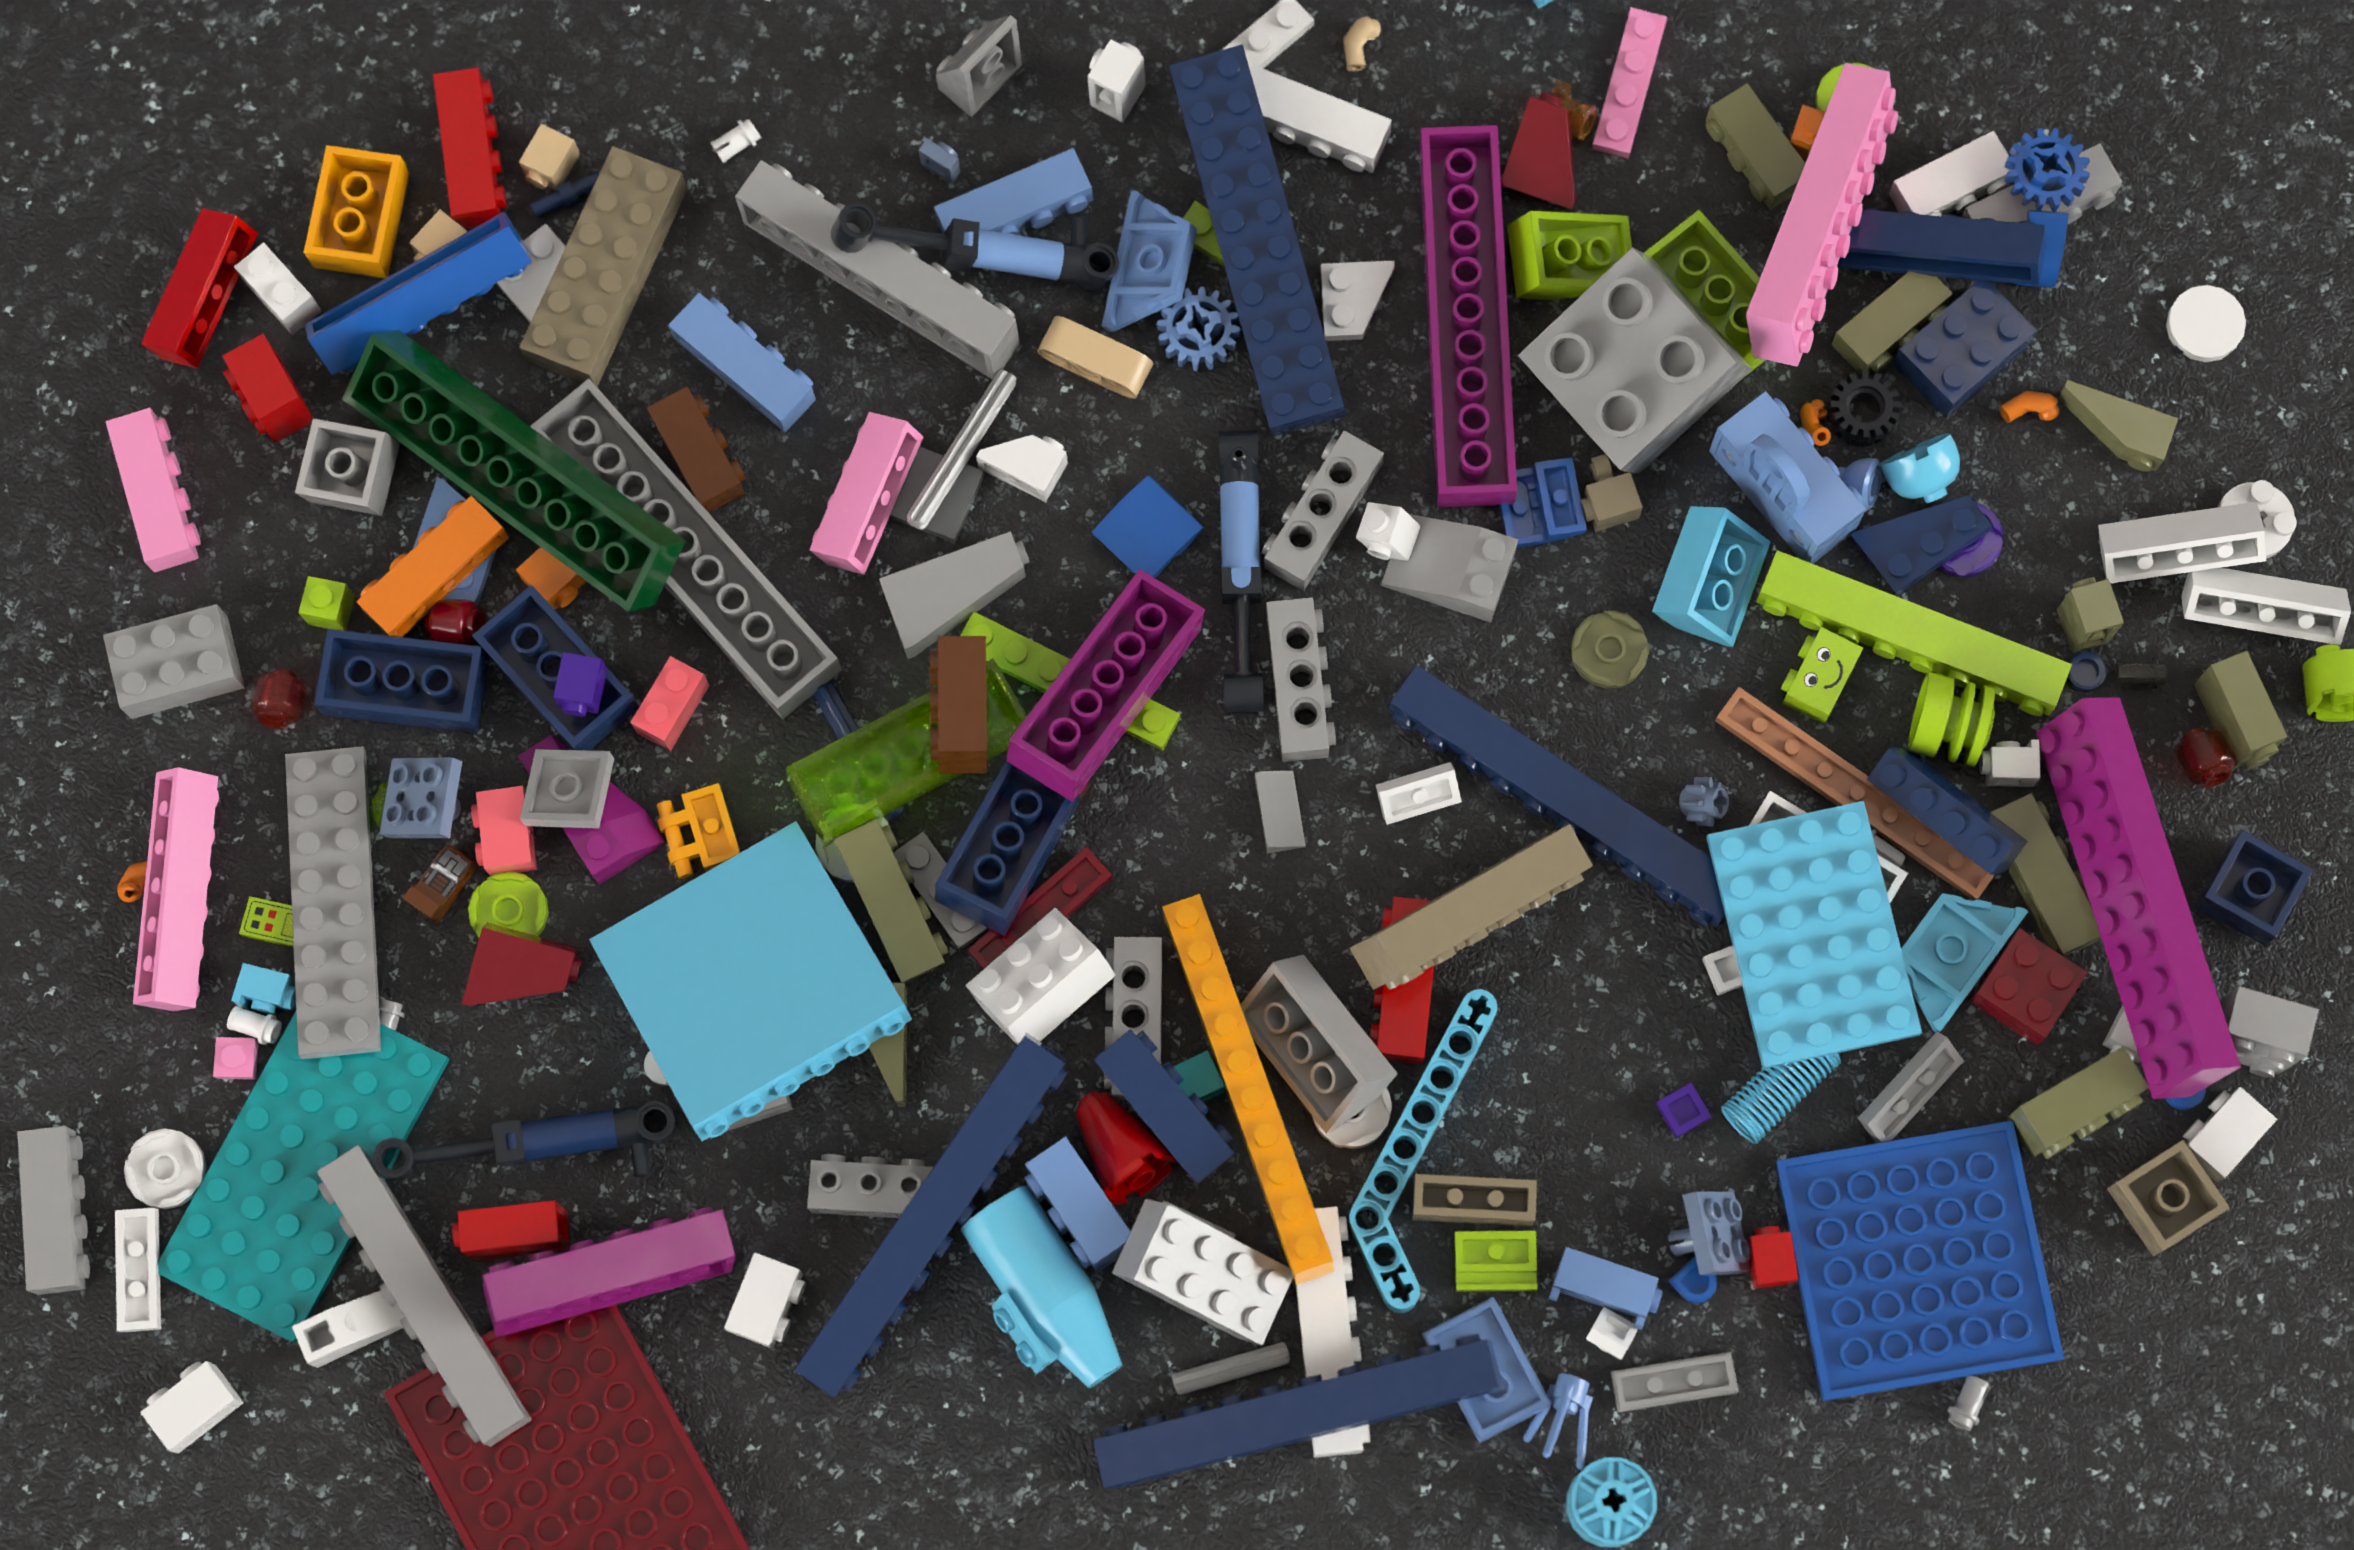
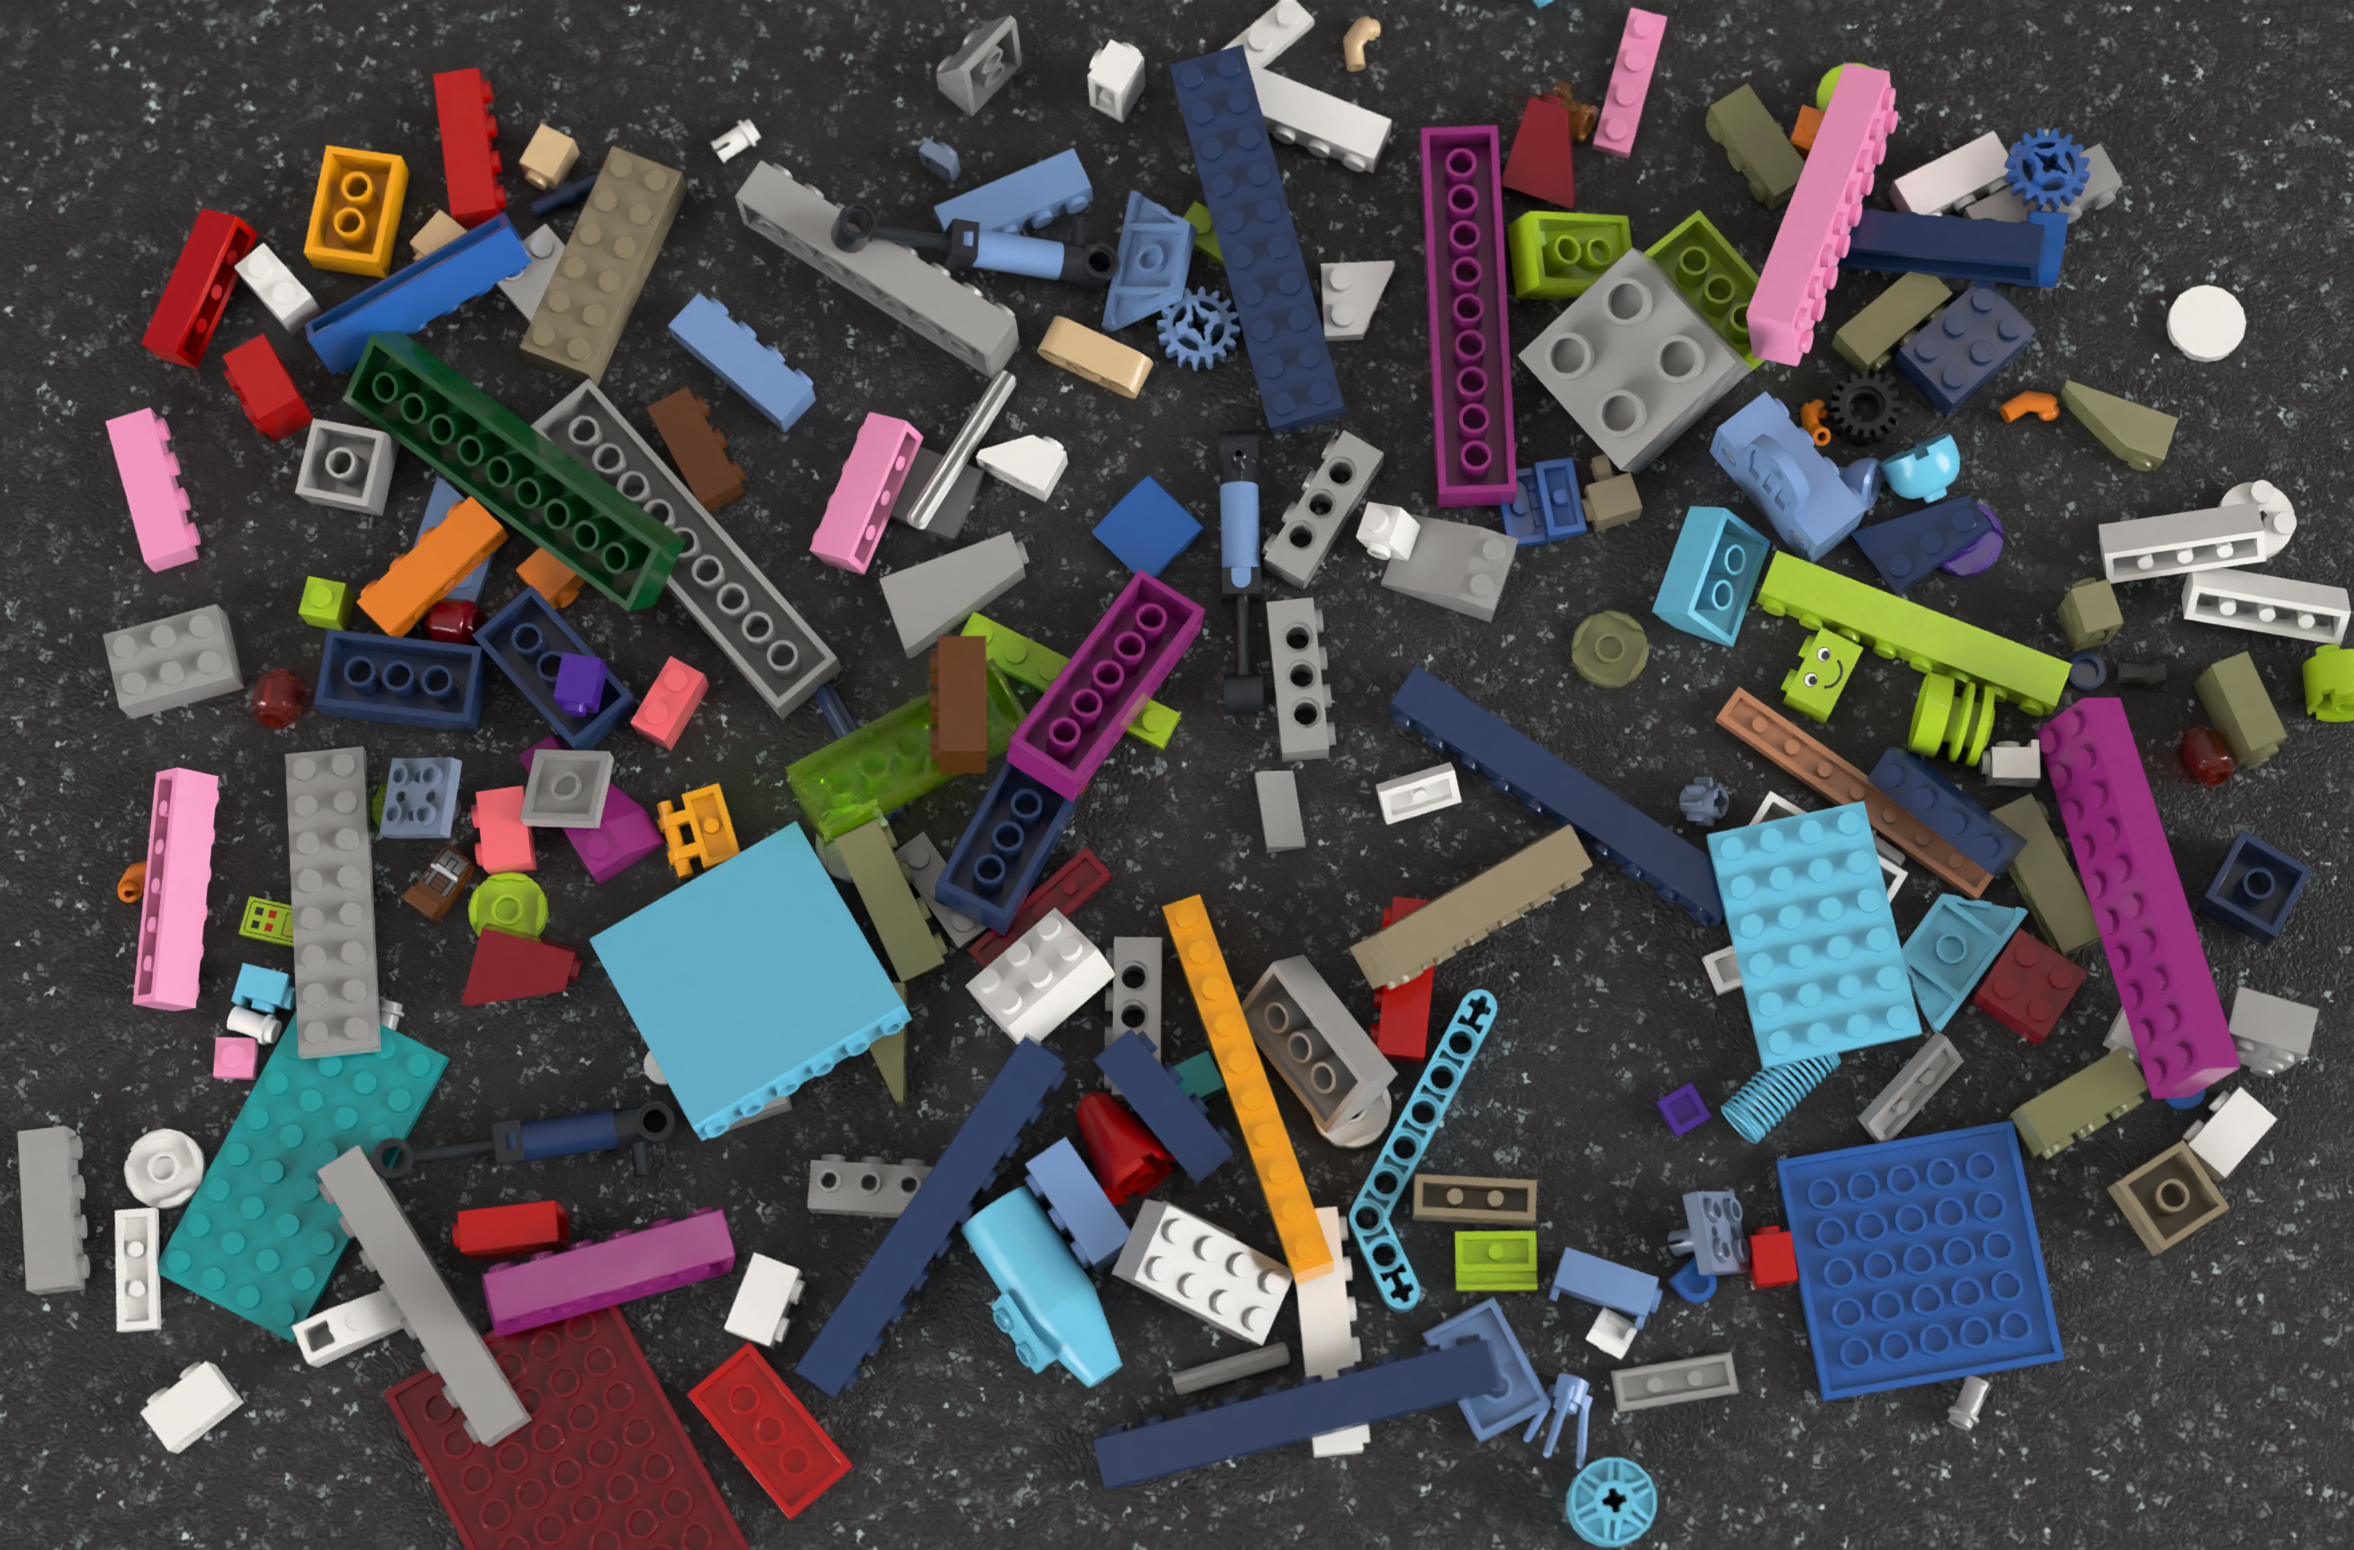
none -> red plate [687,1341,854,1520]

